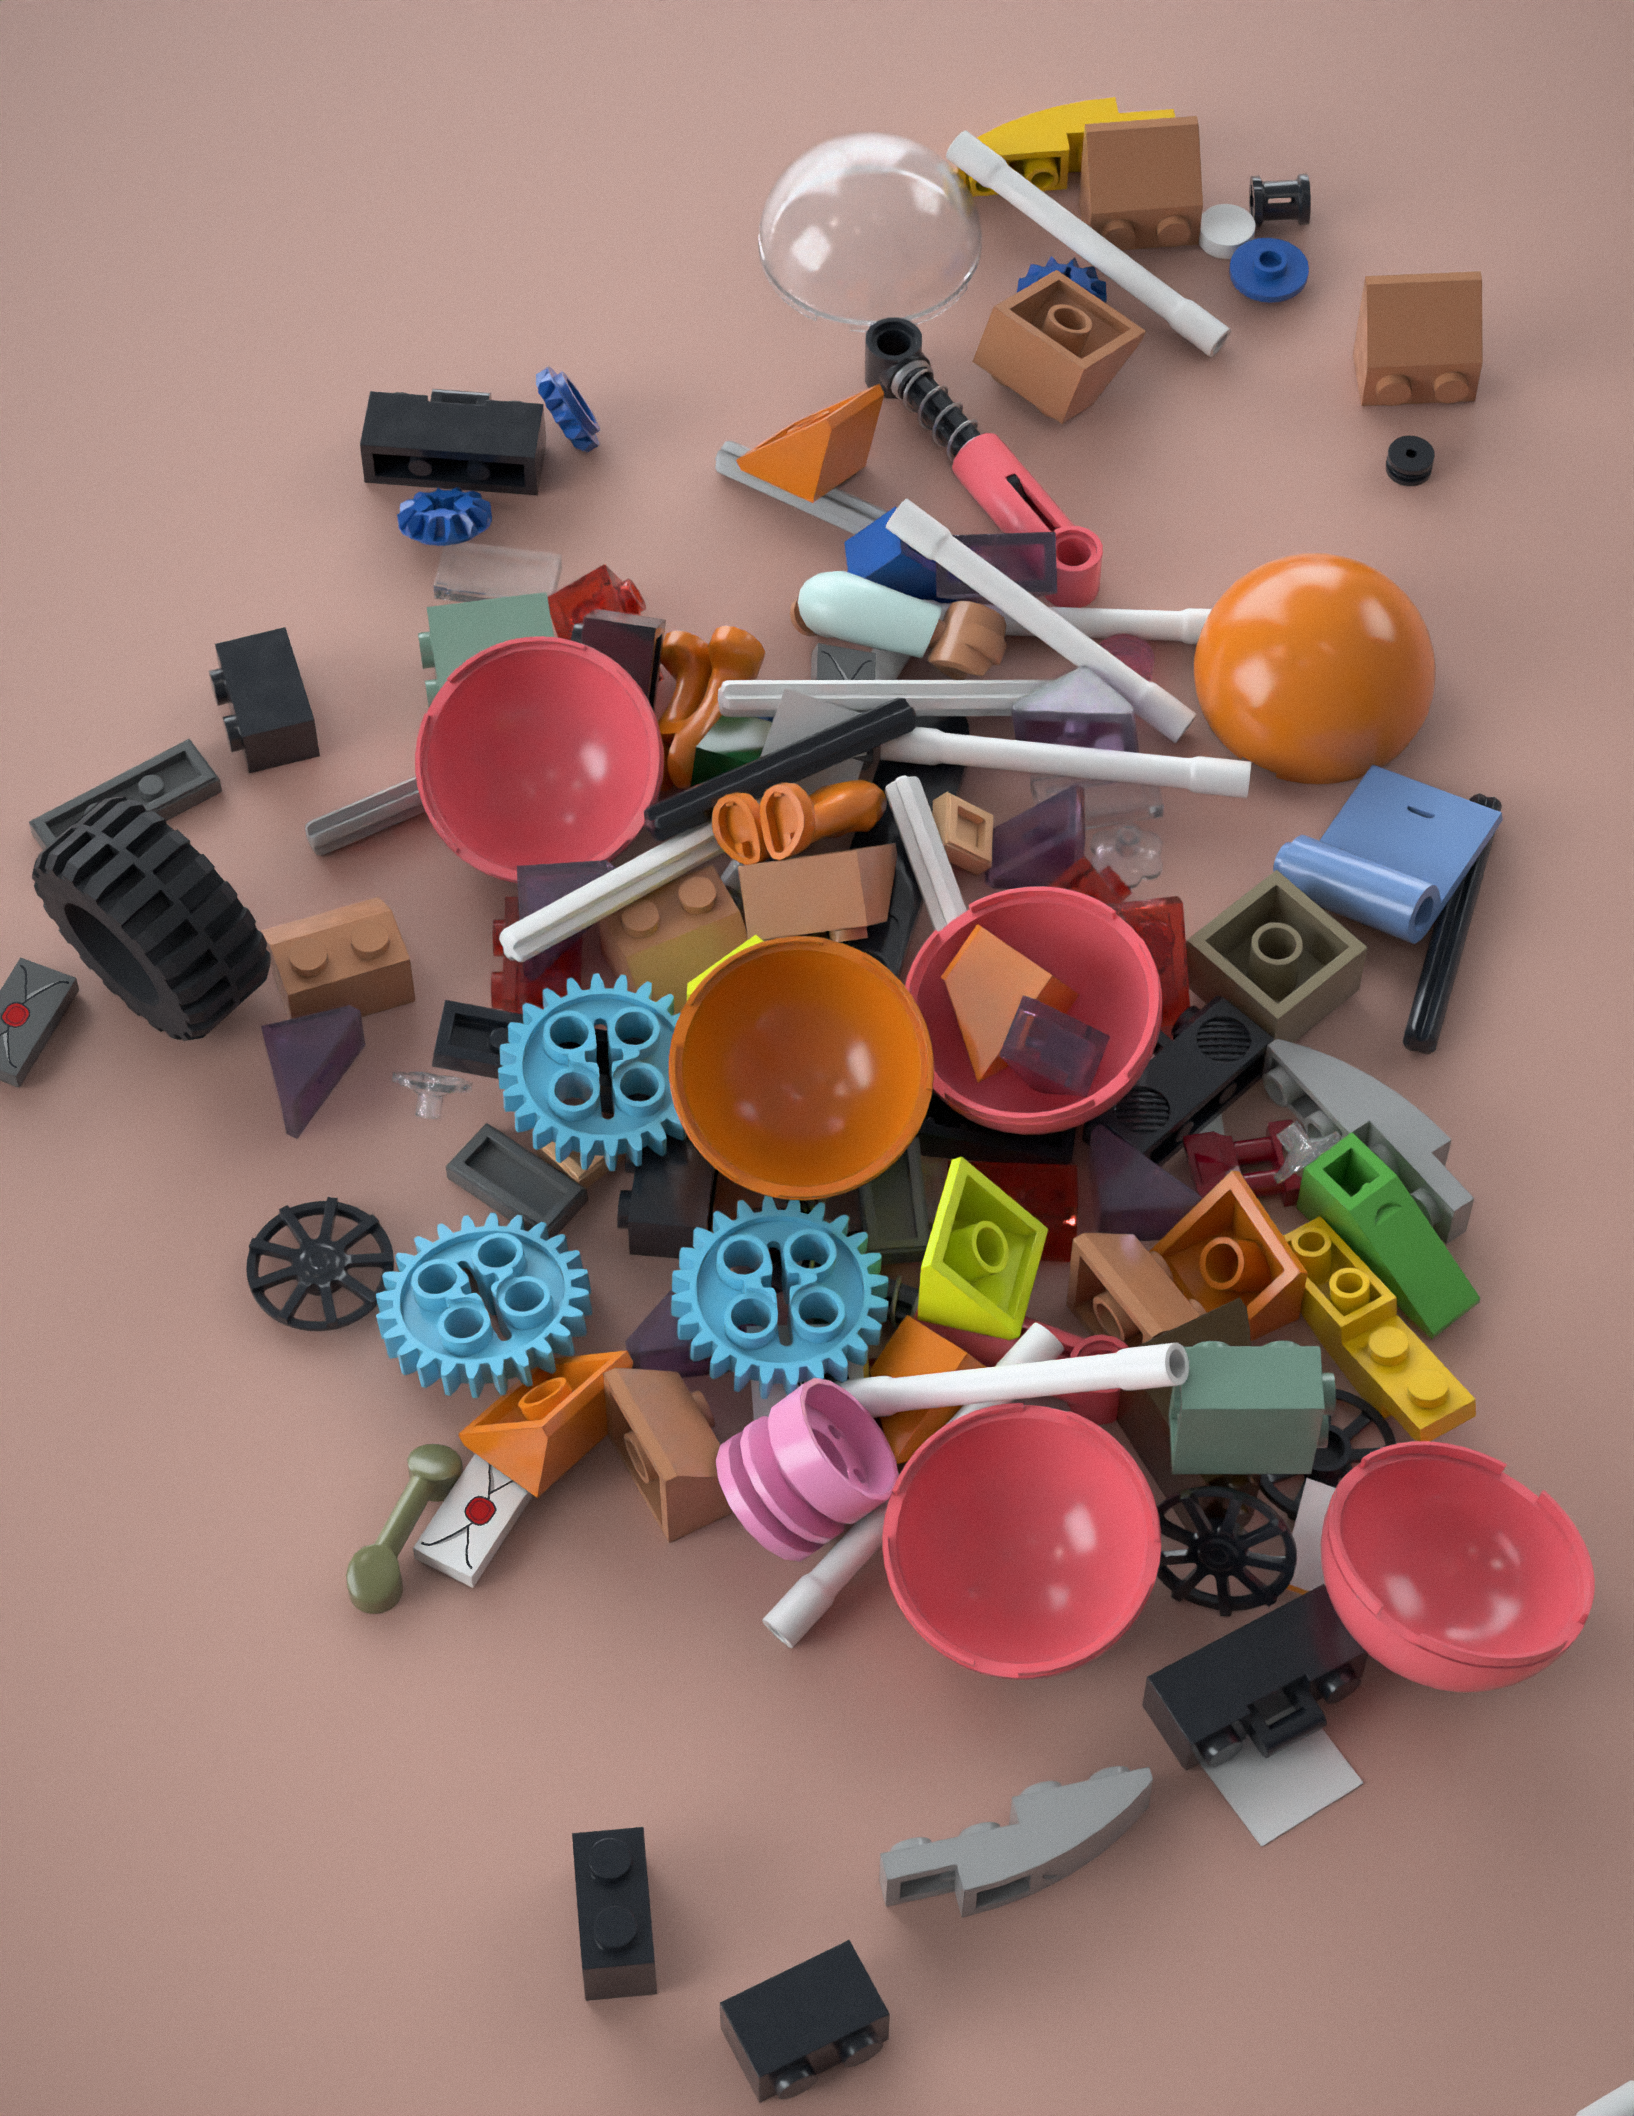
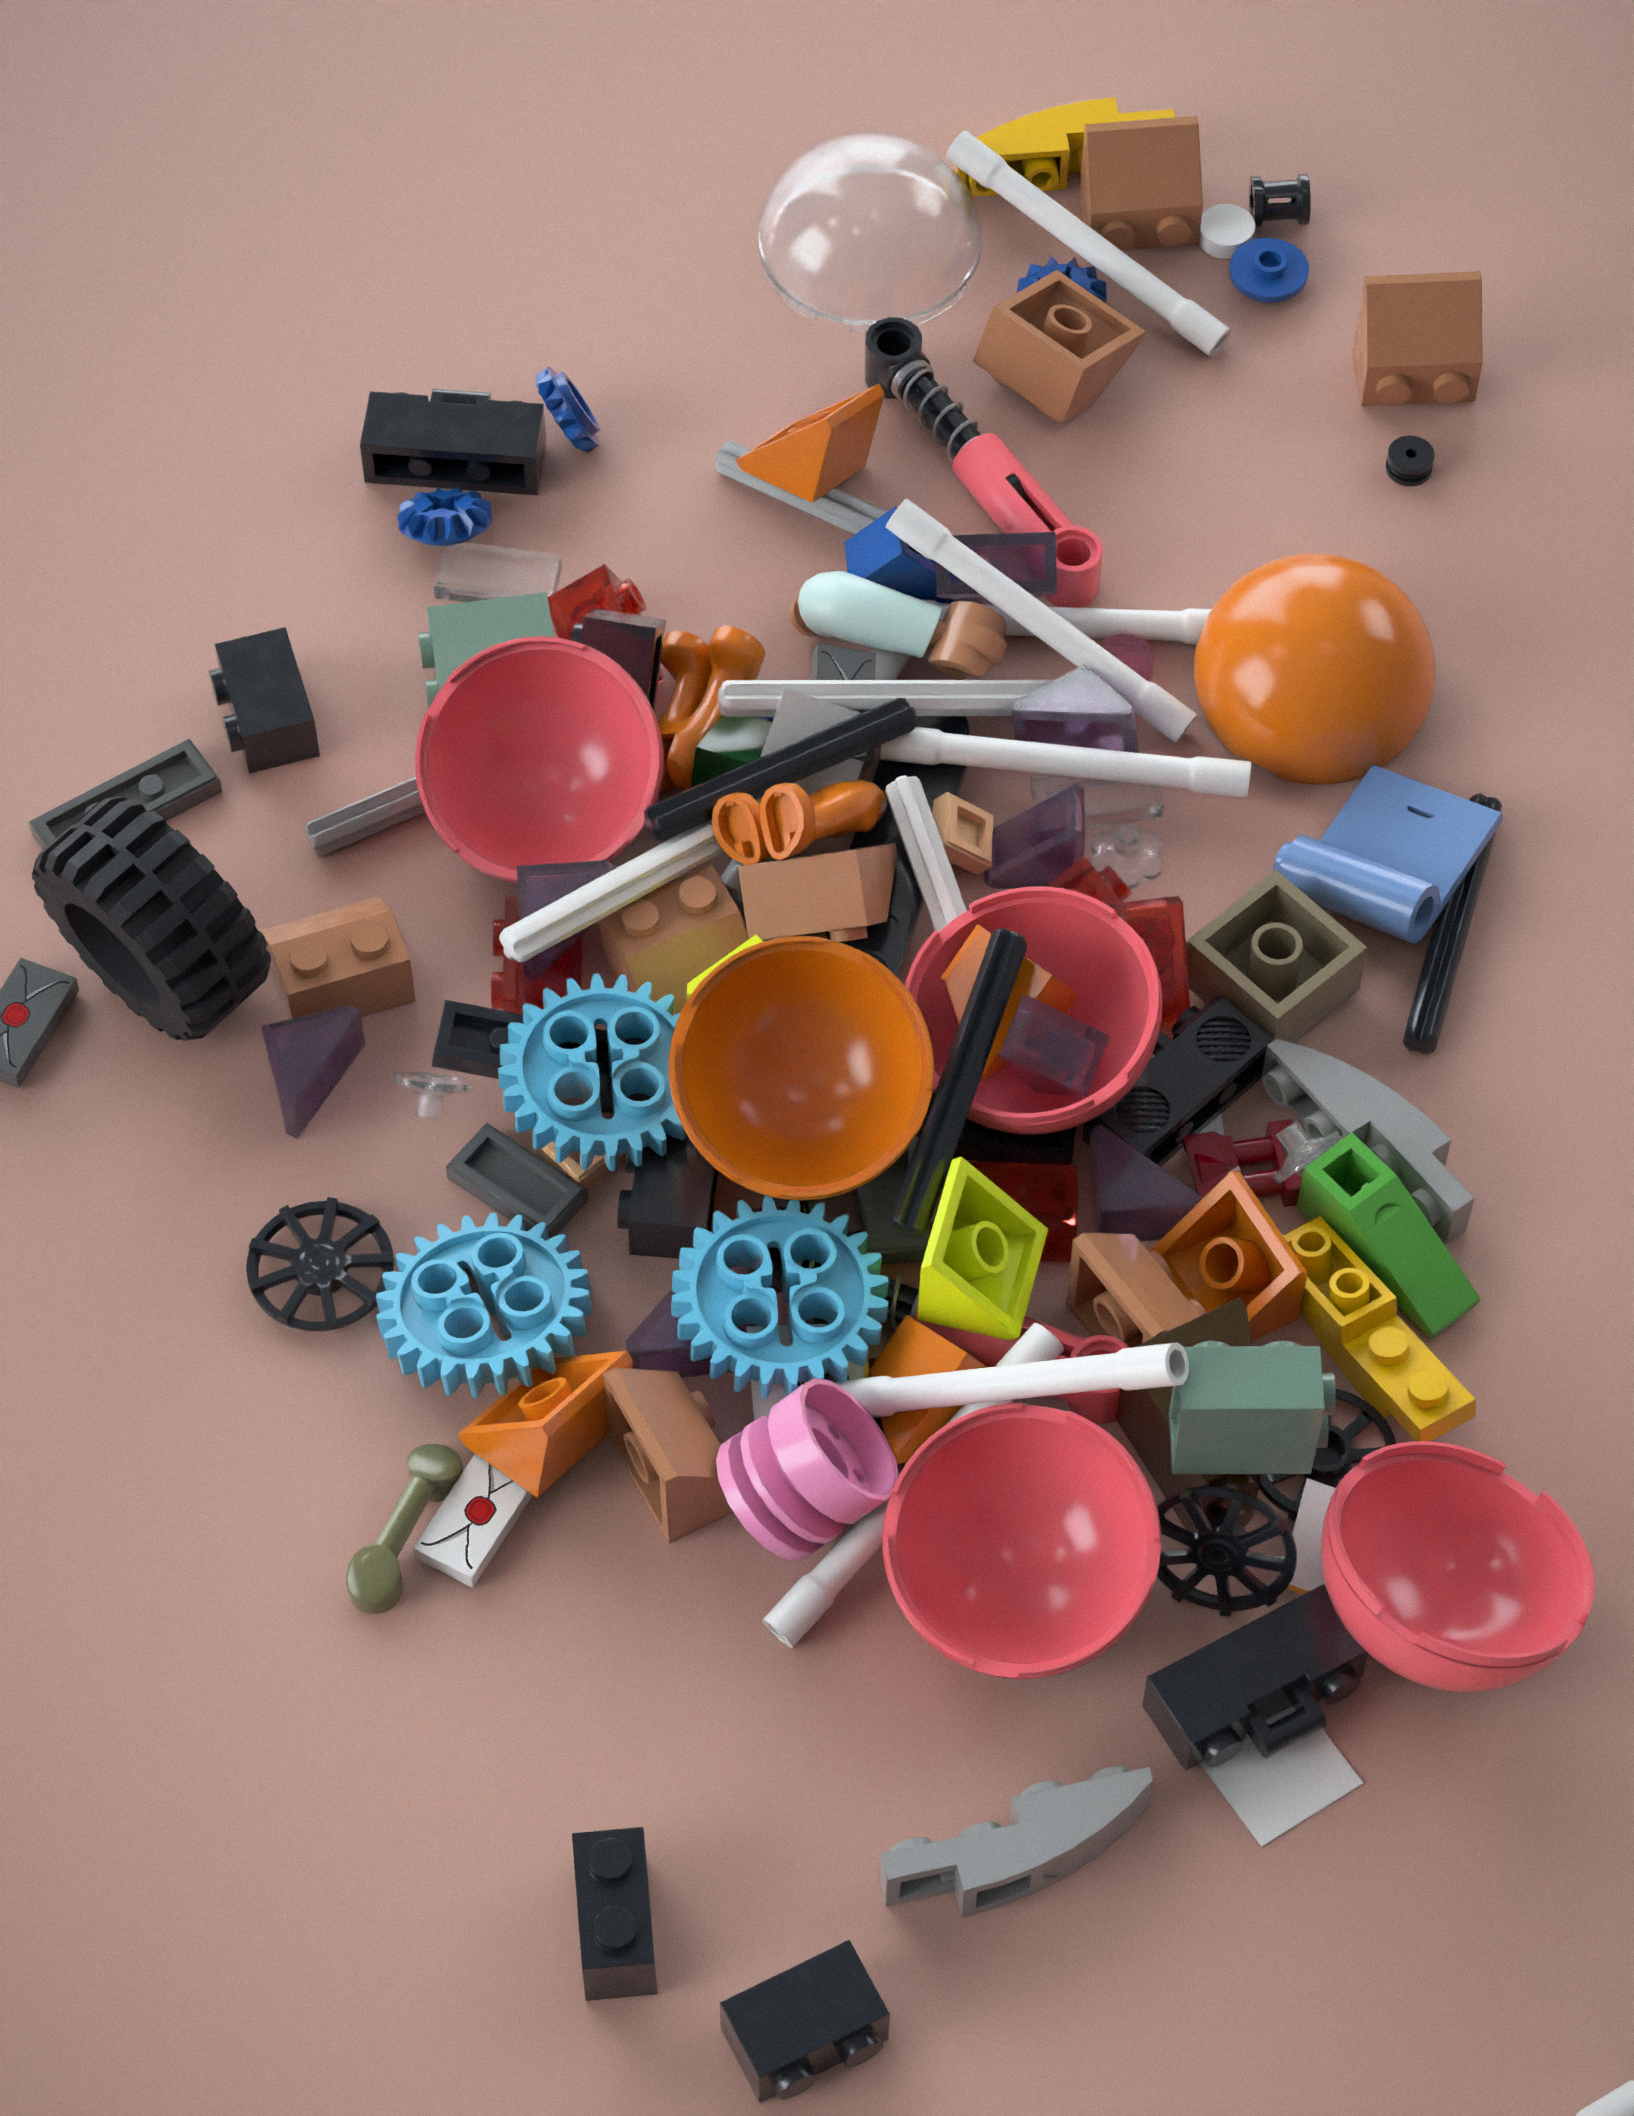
none -> black axle [891,928,1027,1236]

